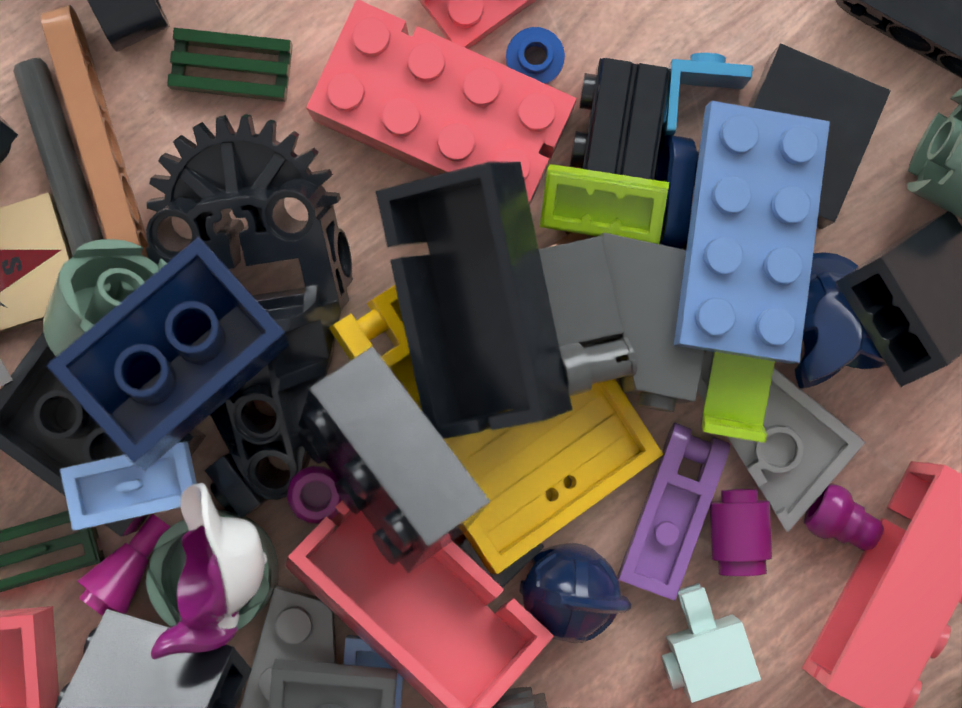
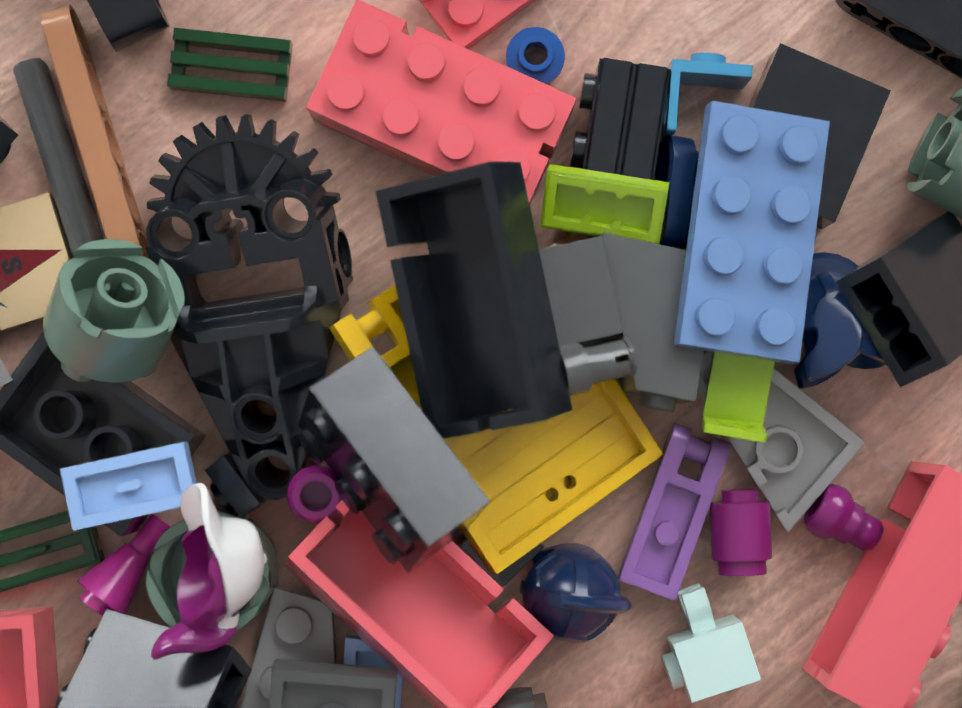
dark blue slope [47,237,289,471] -> none

